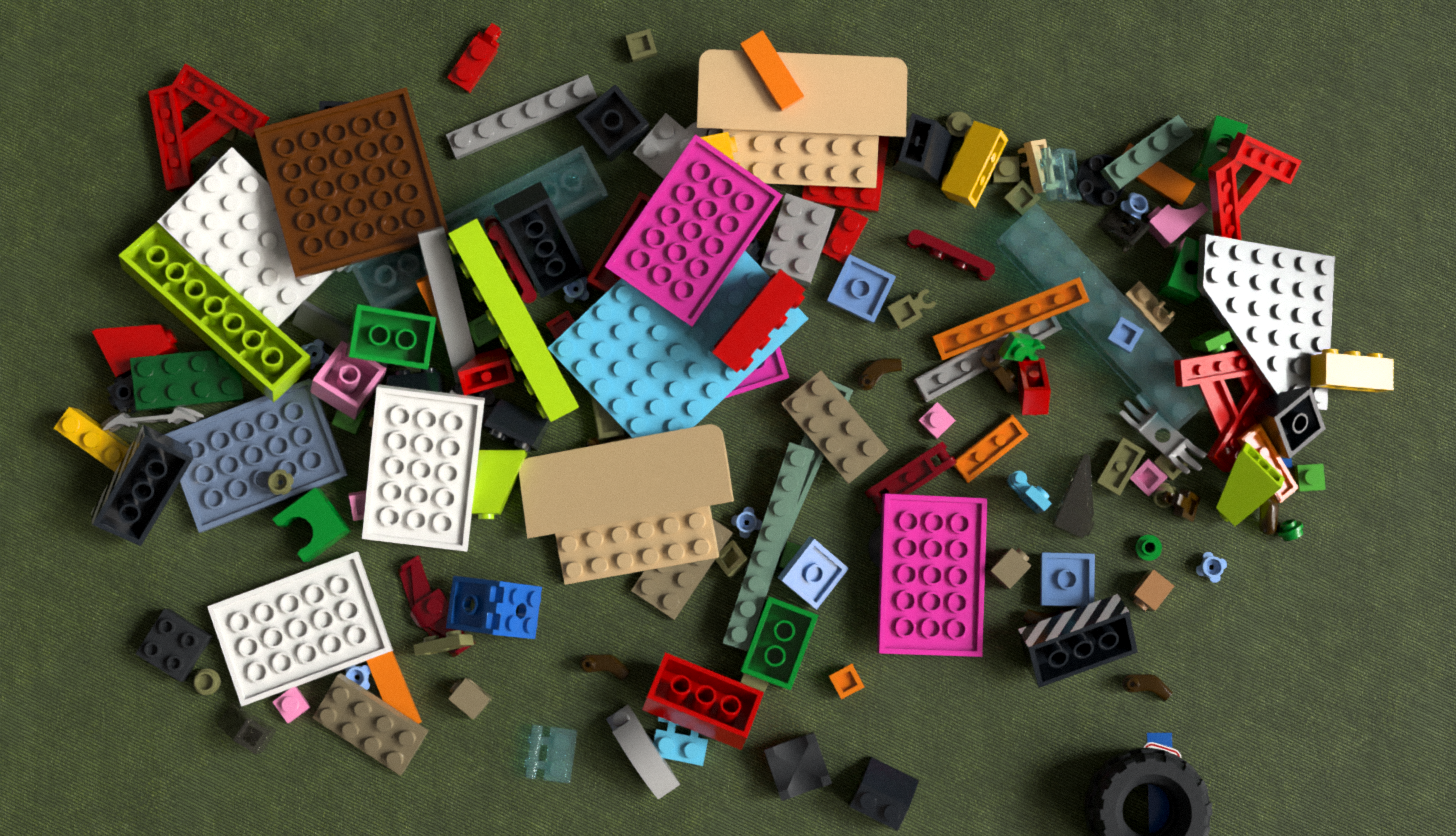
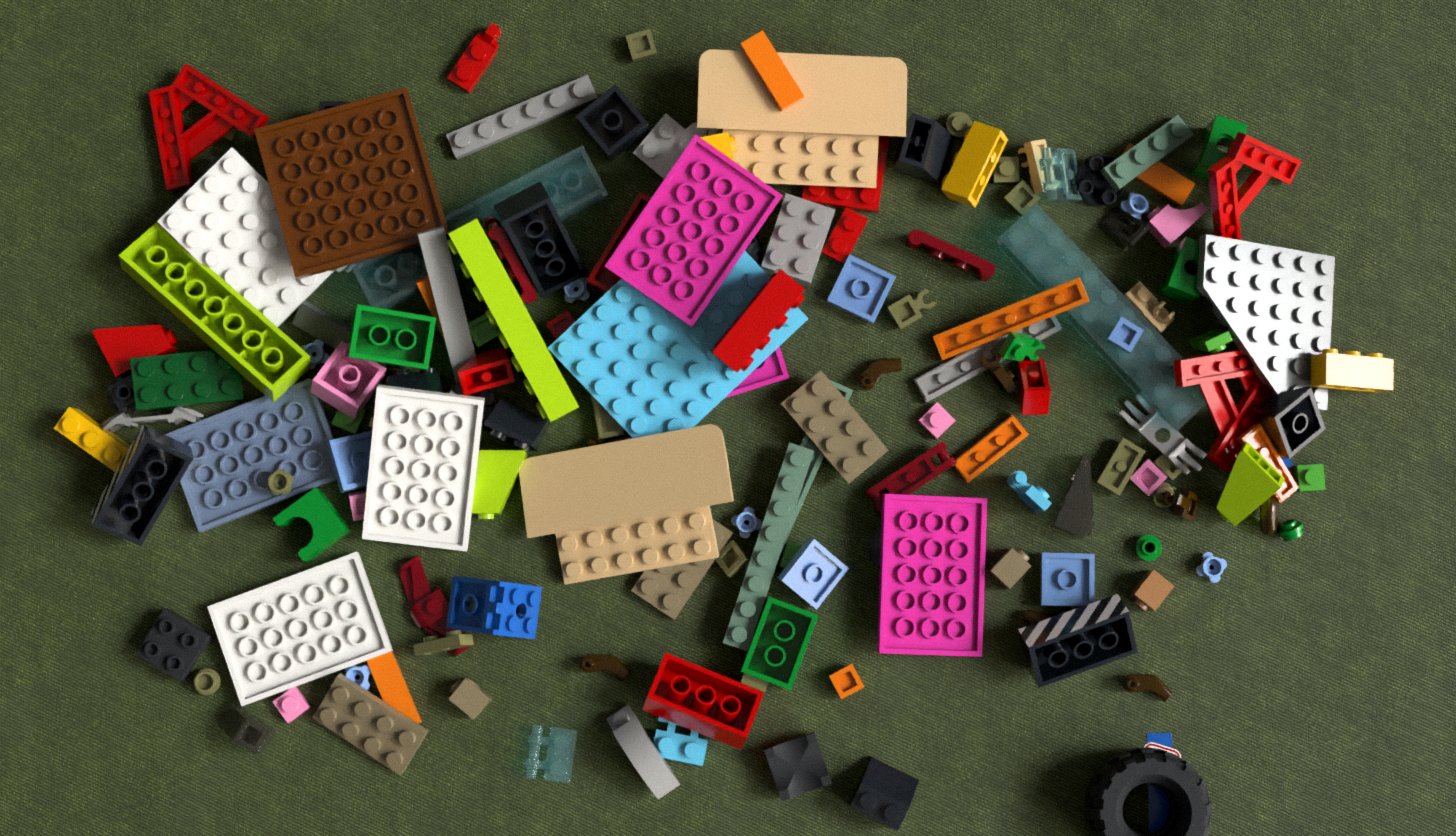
none -> medium blue plate [326,431,372,493]

